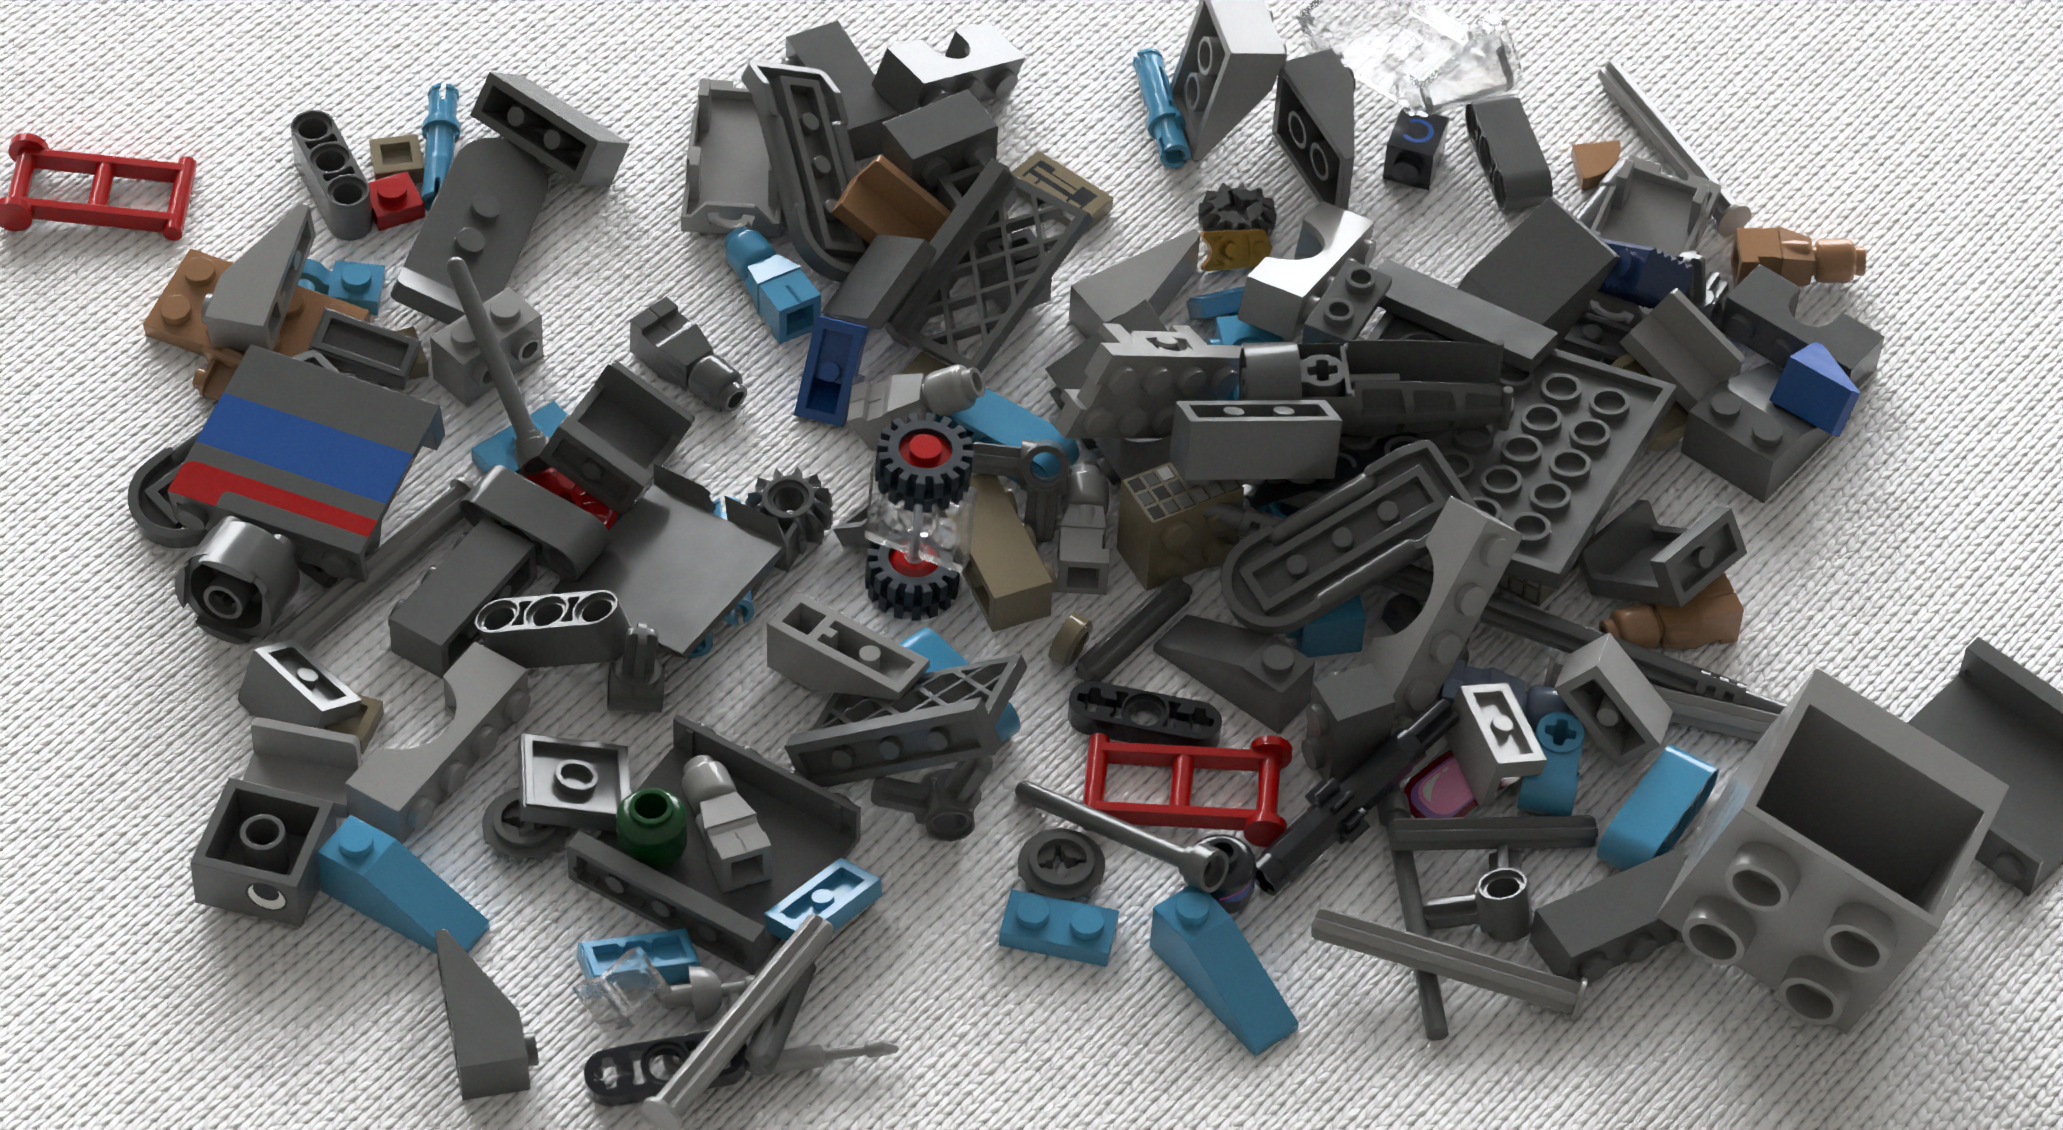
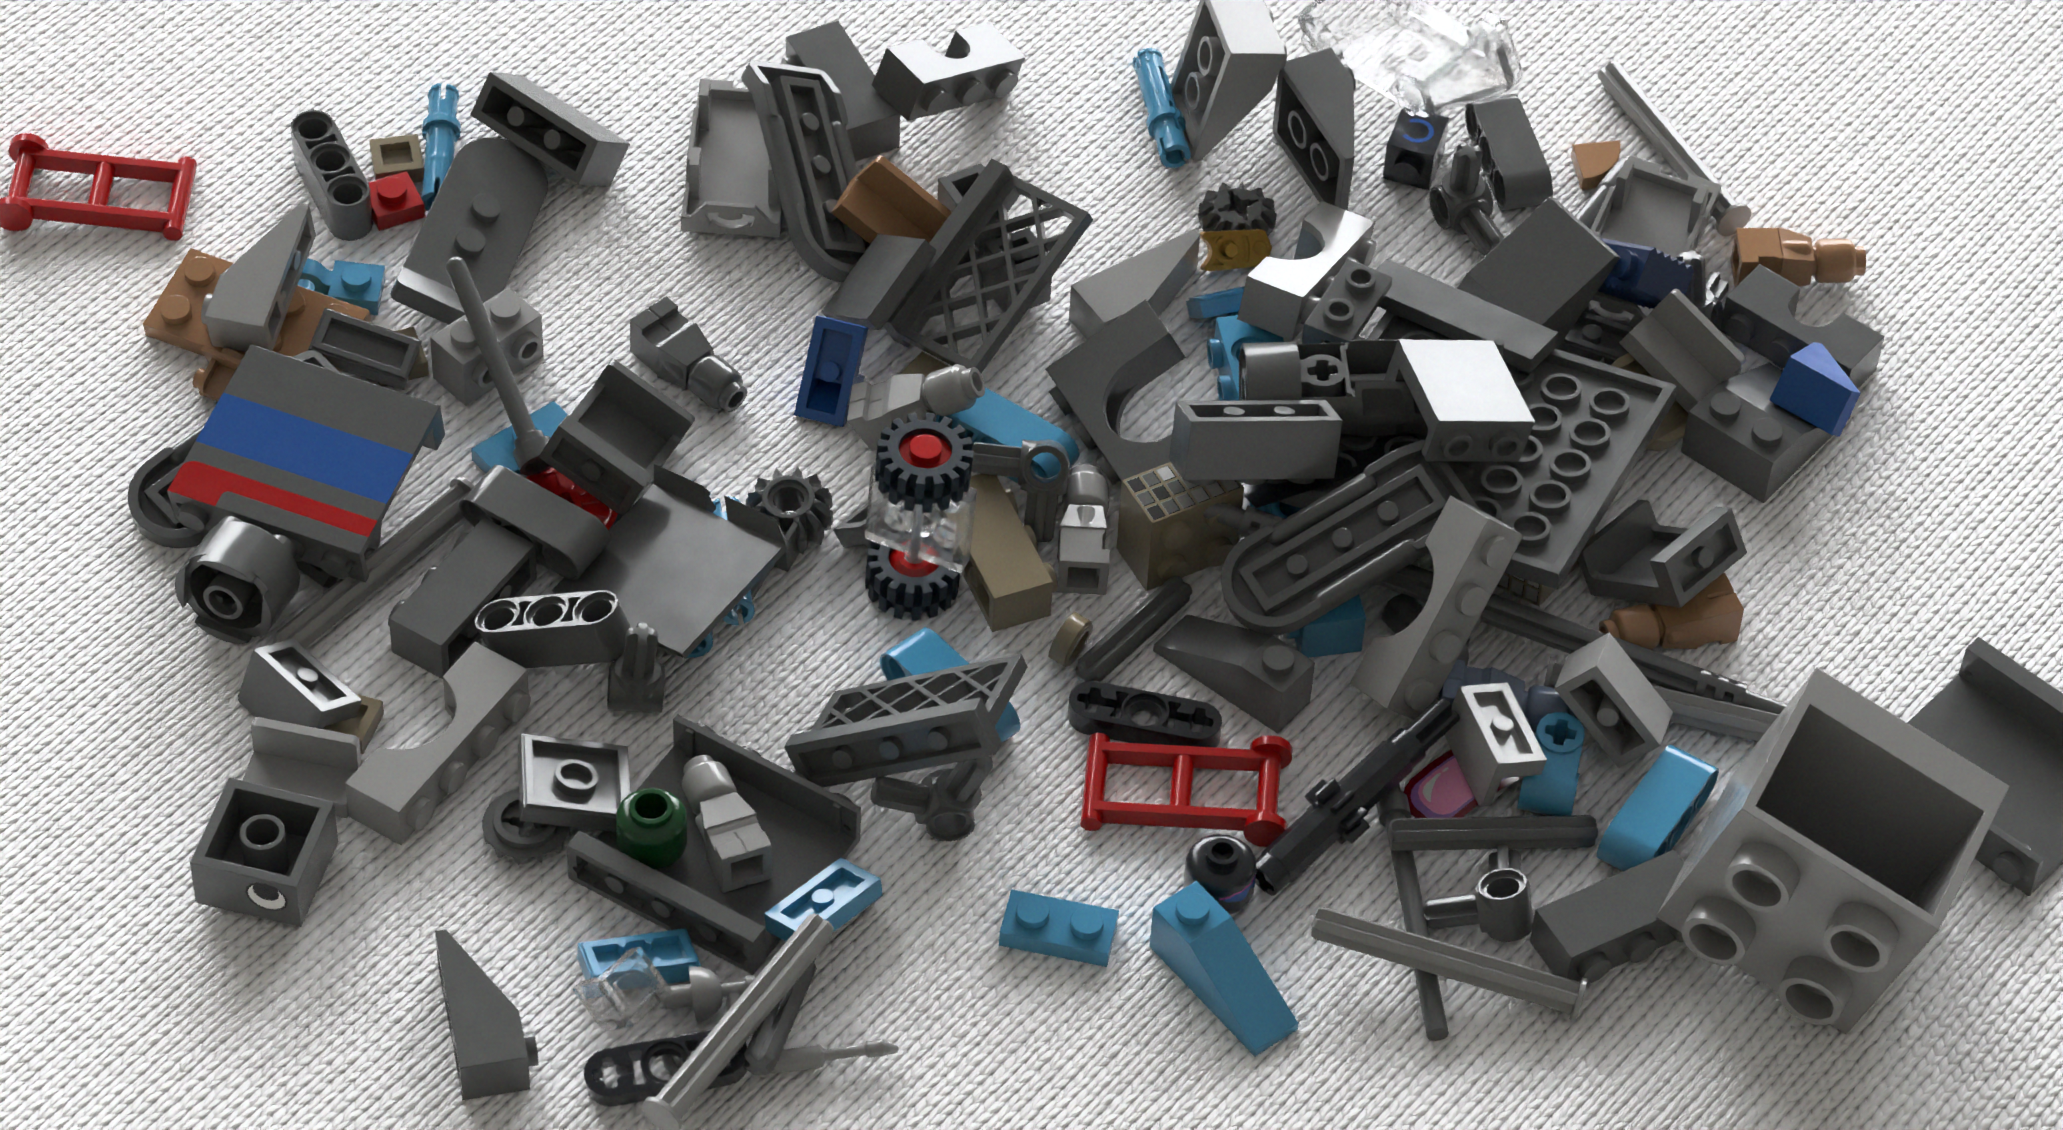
dark azure slope [317,815,490,954] -> none
dark azure piece [724,226,821,345] -> none
light grey slope [767,592,930,700] -> none
dark grey brick [882,89,998,199] -> none
dark tan tile [1011,150,1114,233] -> none
dark grey piece [1015,781,1229,893] -> none
dark grey gear [1018,828,1105,901] -> none
light grey piece [1053,323,1240,439] -> none
dark grey brick [1301,663,1396,782] -> none
none -> panel [1384,339,1535,462]
none -> dark grey axle [1429,142,1504,255]

